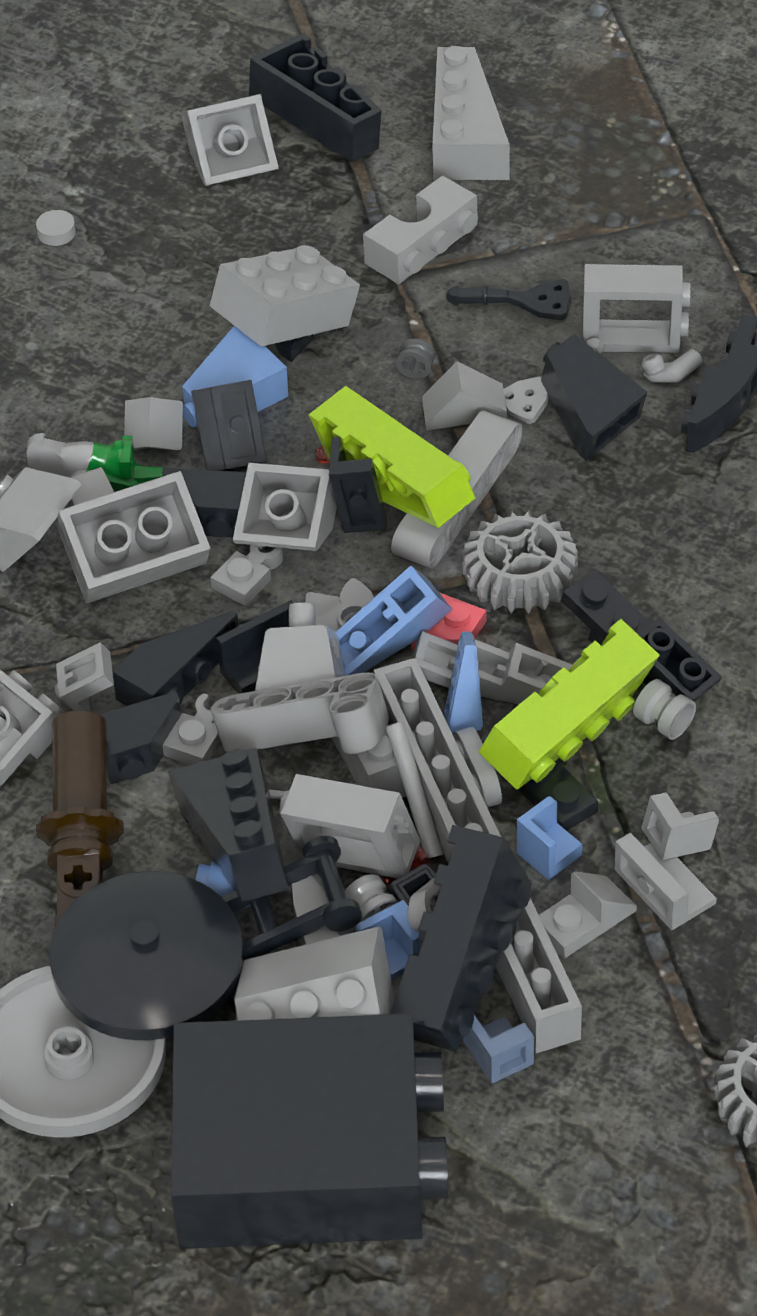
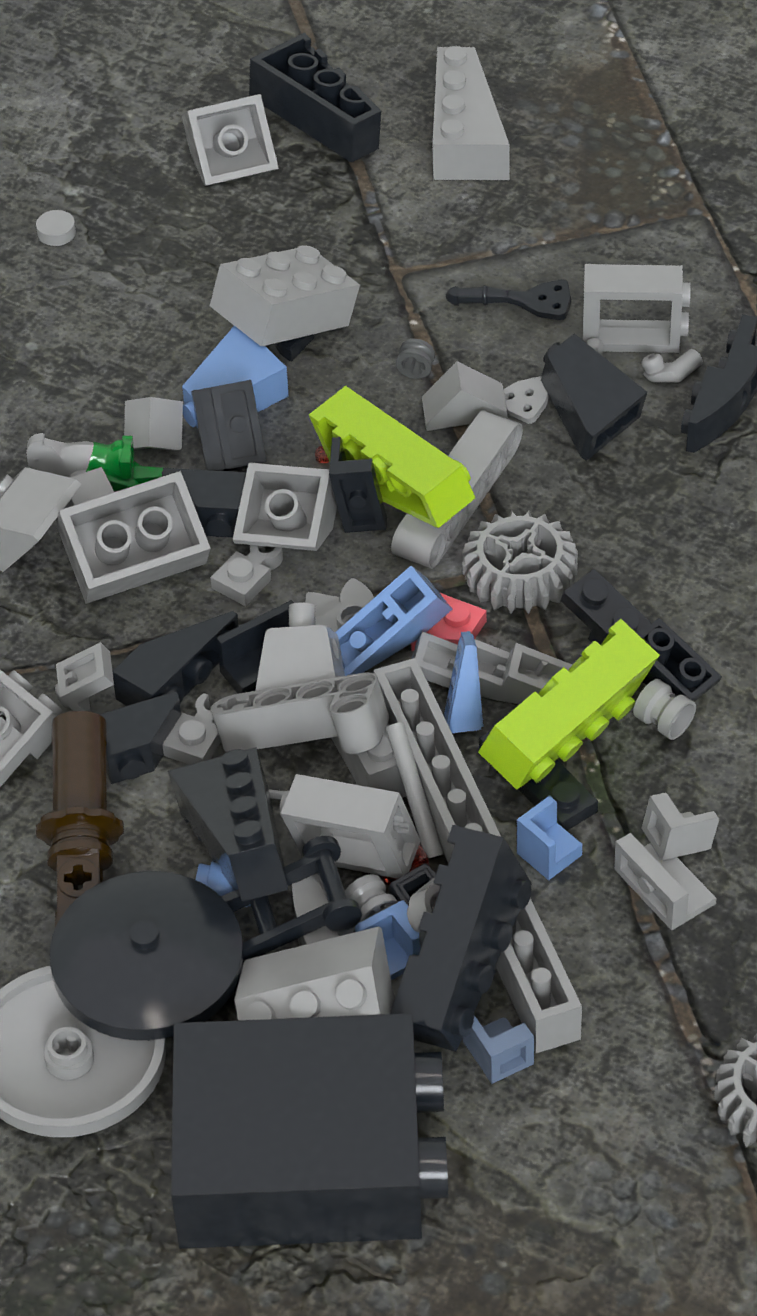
light grey arch [363,175,478,284] -> none
light grey plate [453,727,502,808] -> none
light grey slope [539,871,637,959] -> none

